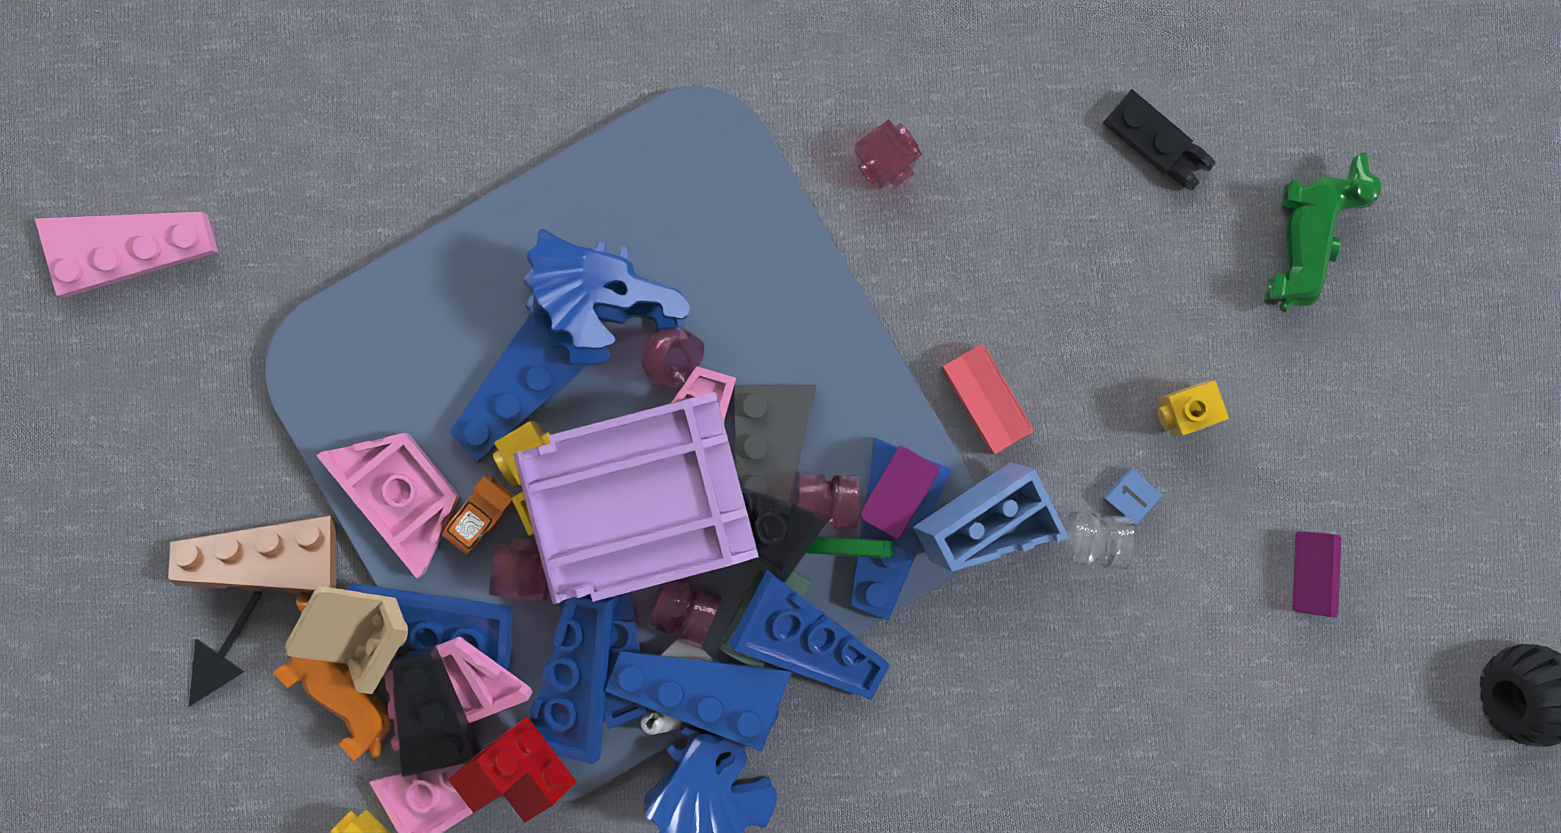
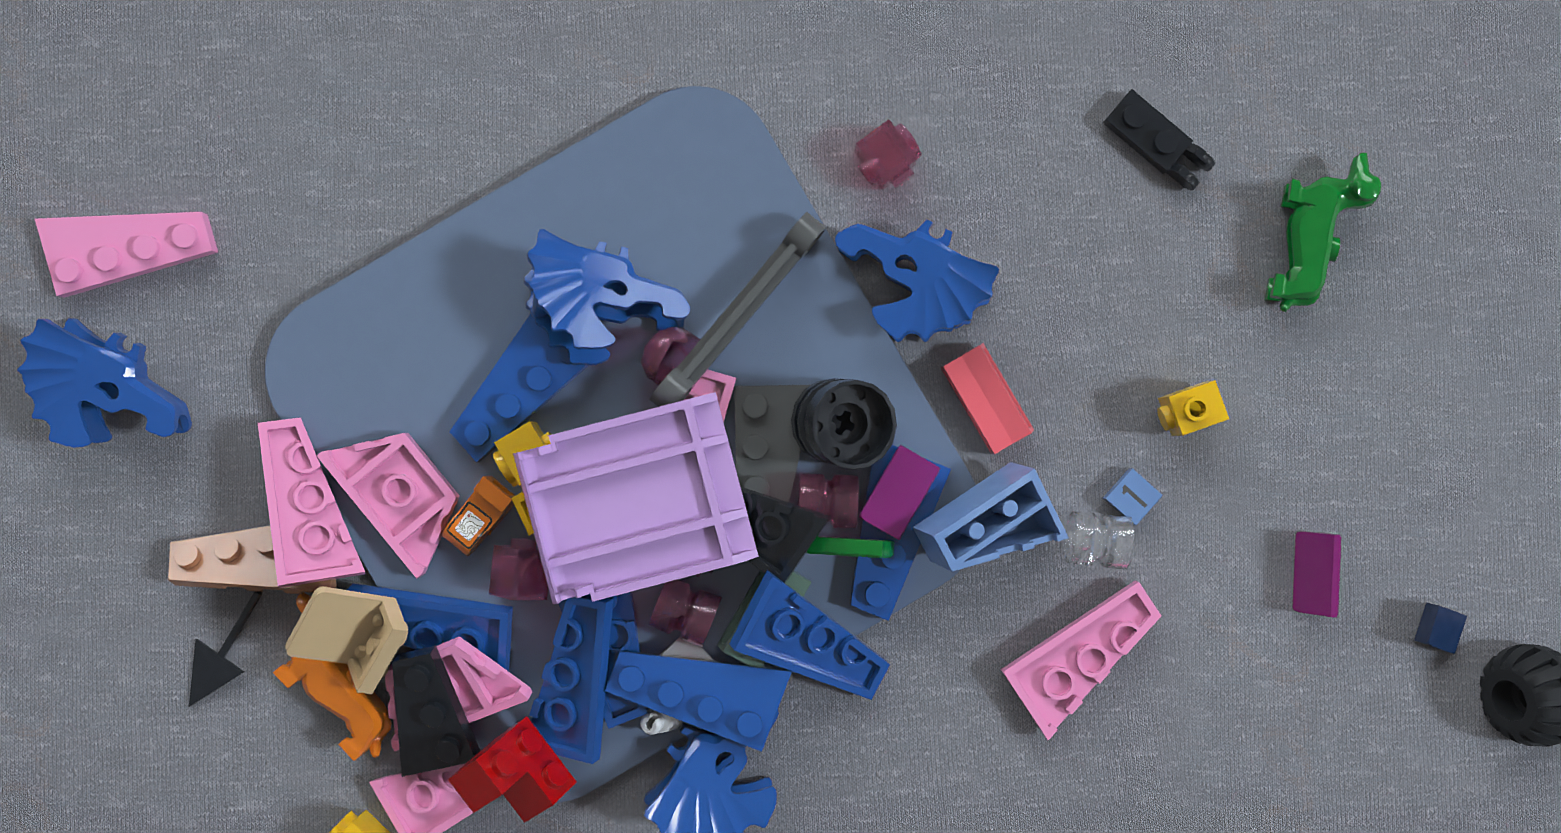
none -> blue animal [17,318,192,448]
none -> bright pink wing [258,417,366,588]
none -> dark grey piece [649,212,826,407]
none -> black wheel [791,378,897,469]
none -> blue animal [835,219,999,342]
none -> bright pink wing [1000,580,1161,740]
none -> dark blue slope [1414,602,1467,654]

